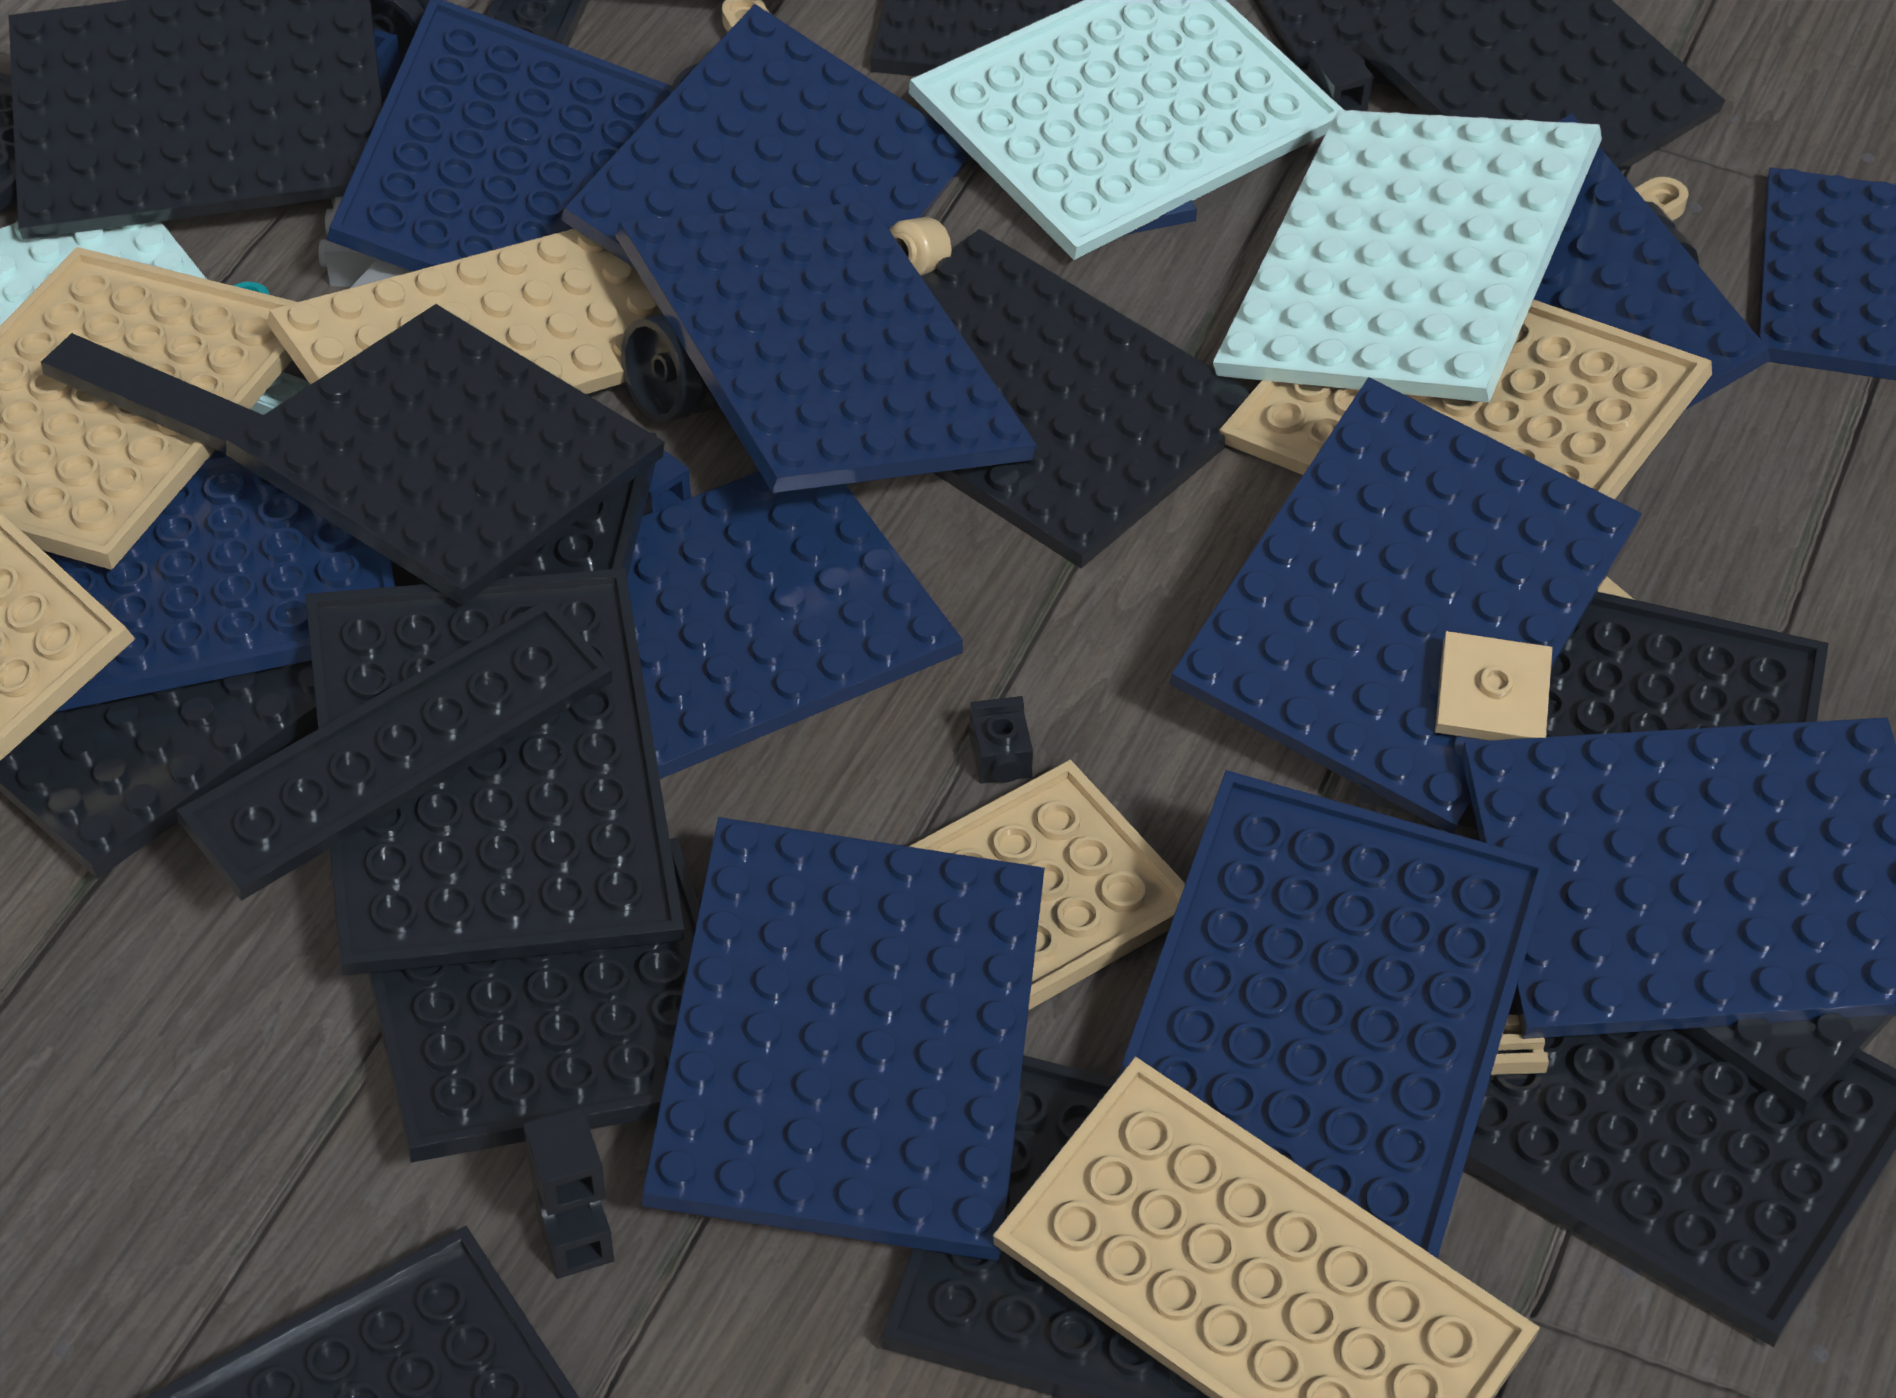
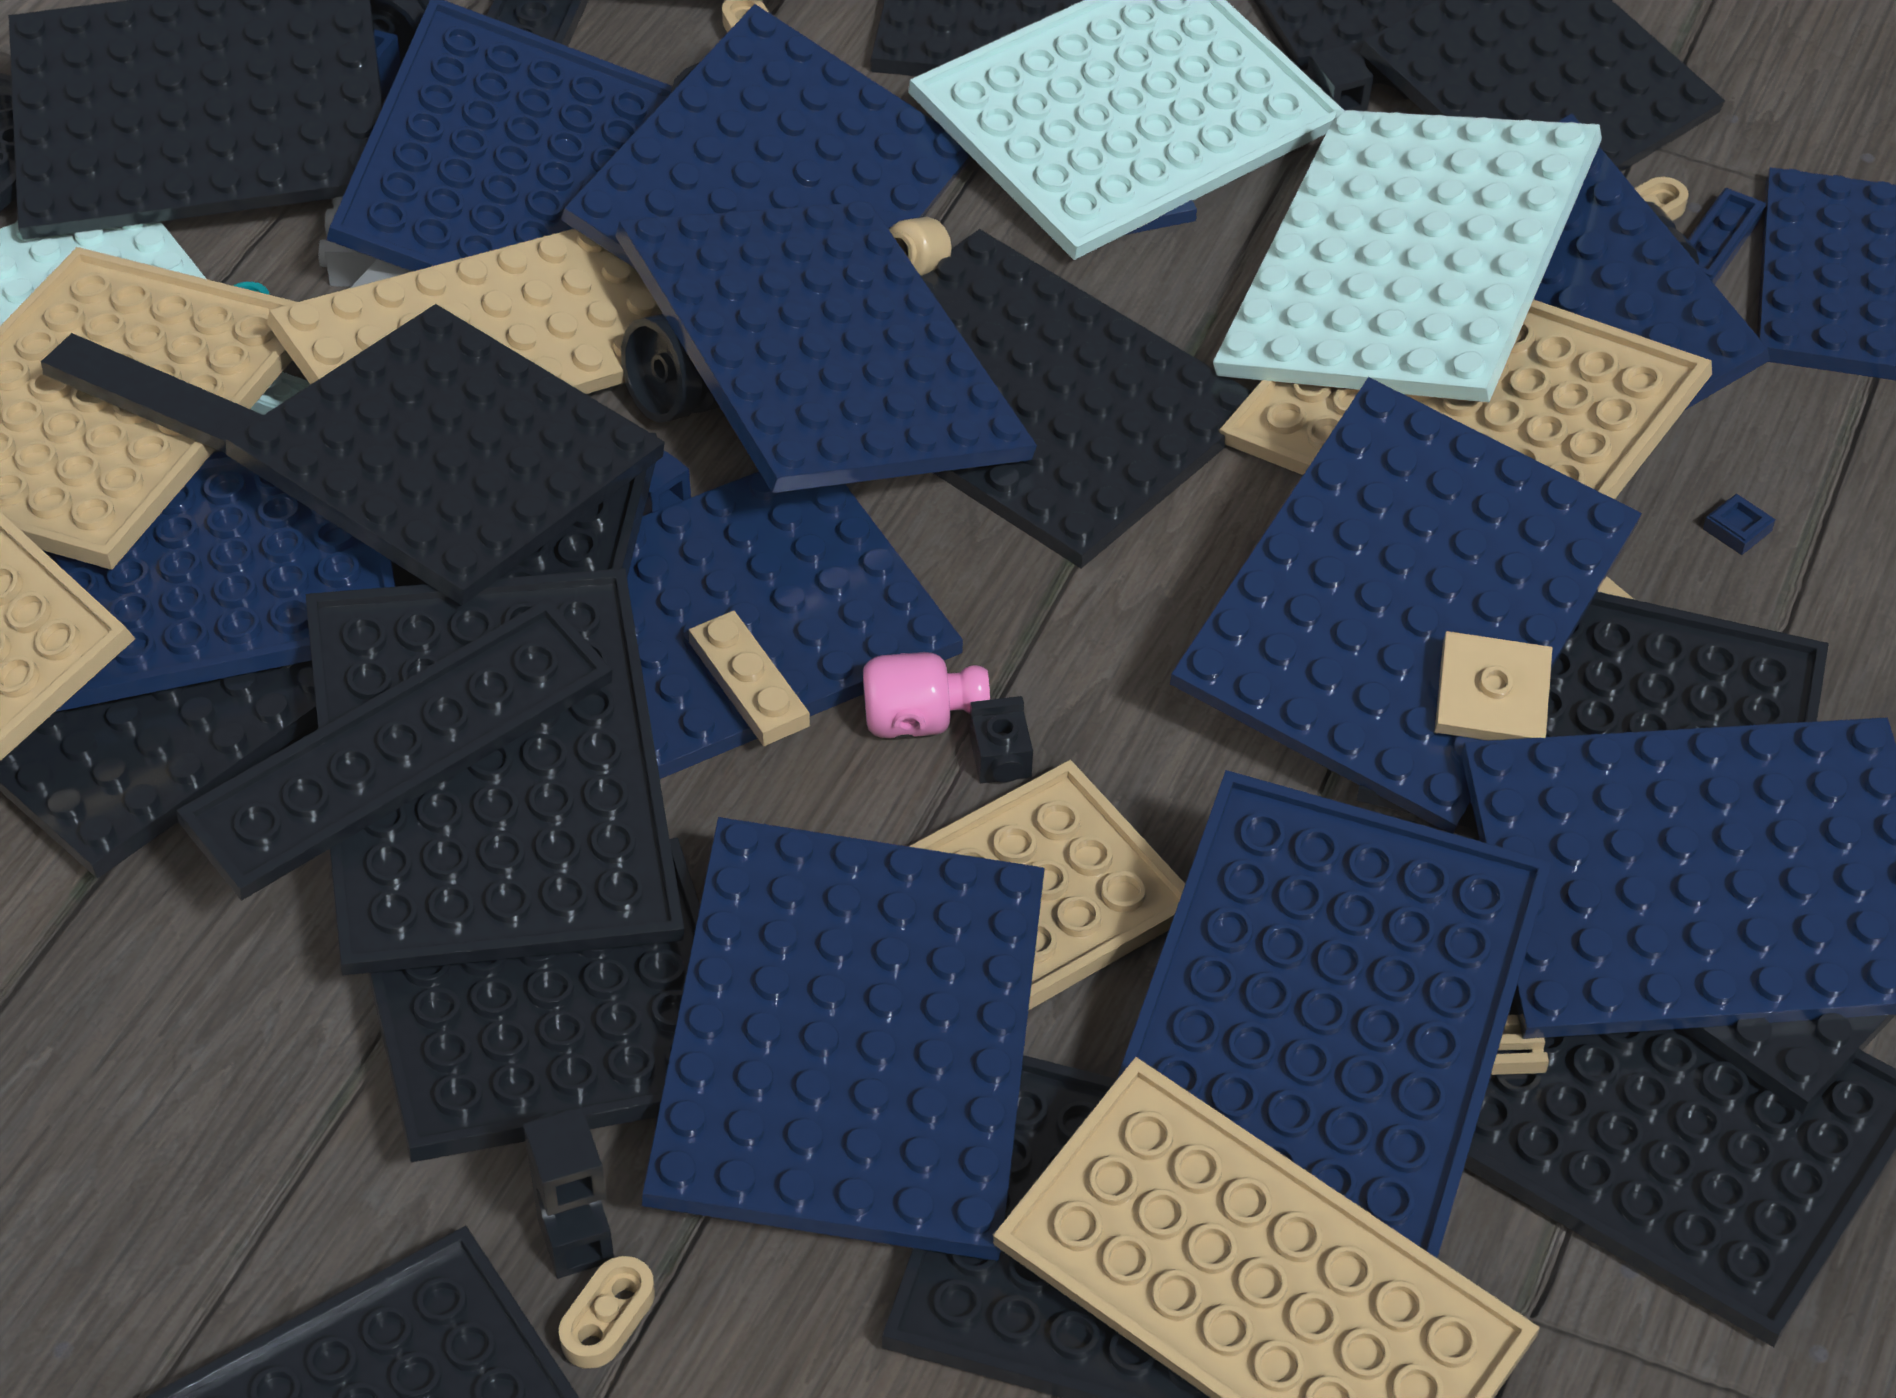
none -> tan plate [559,1256,655,1368]
none -> tan plate [688,610,810,747]
none -> bright pink piece [863,652,990,738]
none -> dark blue tile [1688,188,1767,284]
none -> dark blue tile [1703,493,1776,555]

